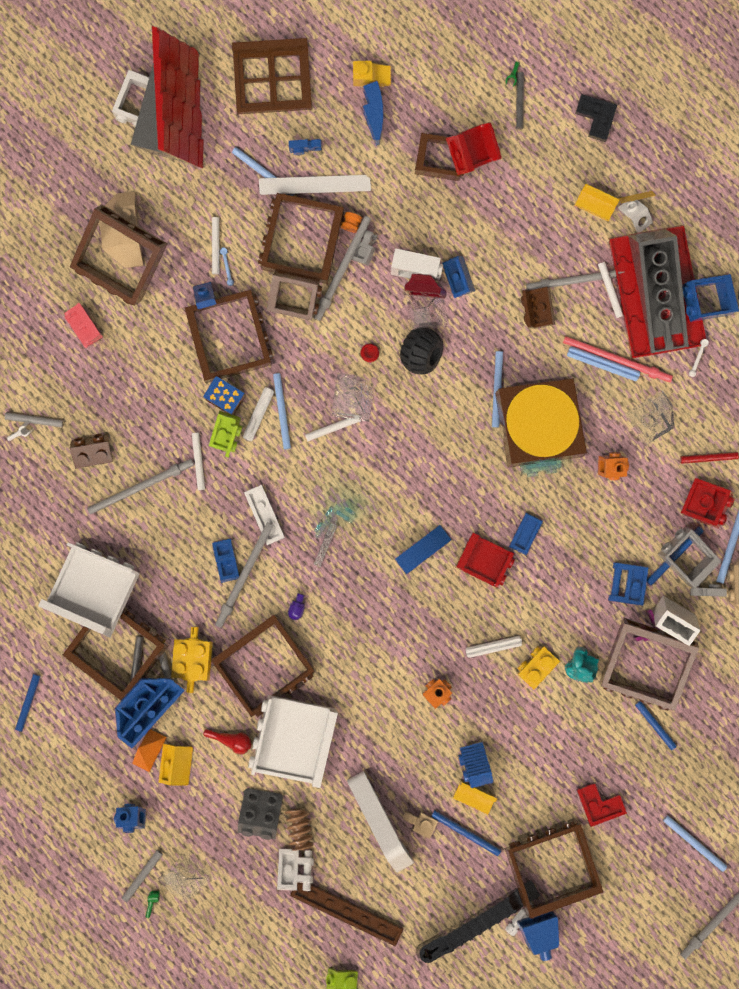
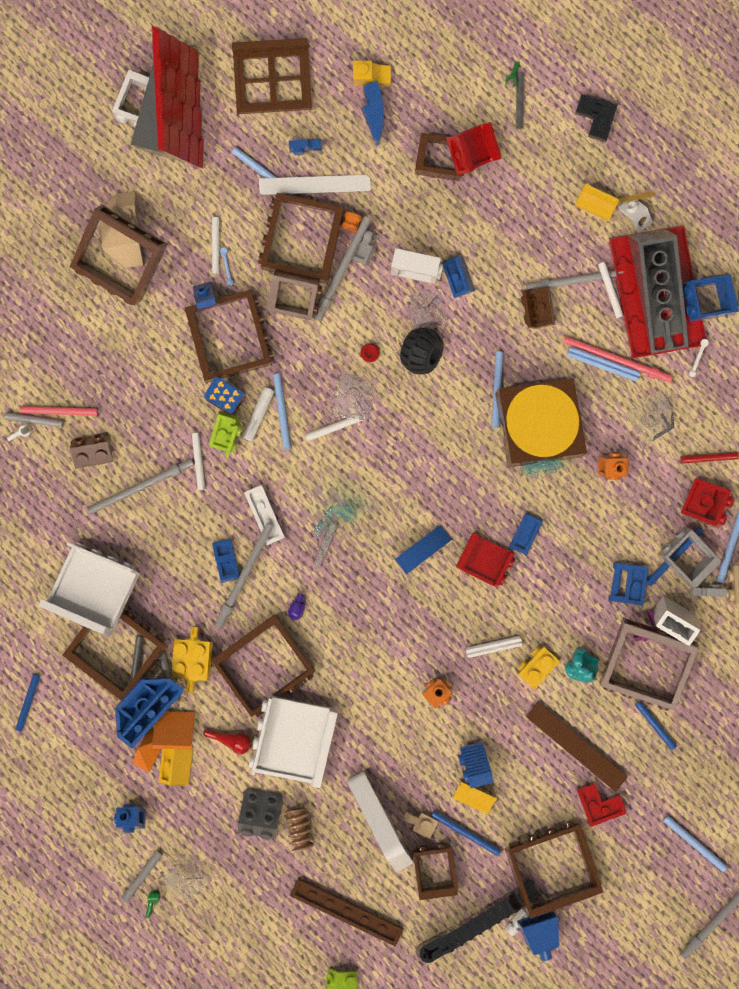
coral hinge [64,303,103,348] -> none
white plate [277,849,314,891] -> none
dark red slope [404,274,447,299] -> none
none -> coral bar [20,406,98,416]
none -> orange tile [152,711,195,750]
none -> reddish brown window [413,843,458,900]
none -> reddish brown tile [525,702,628,792]

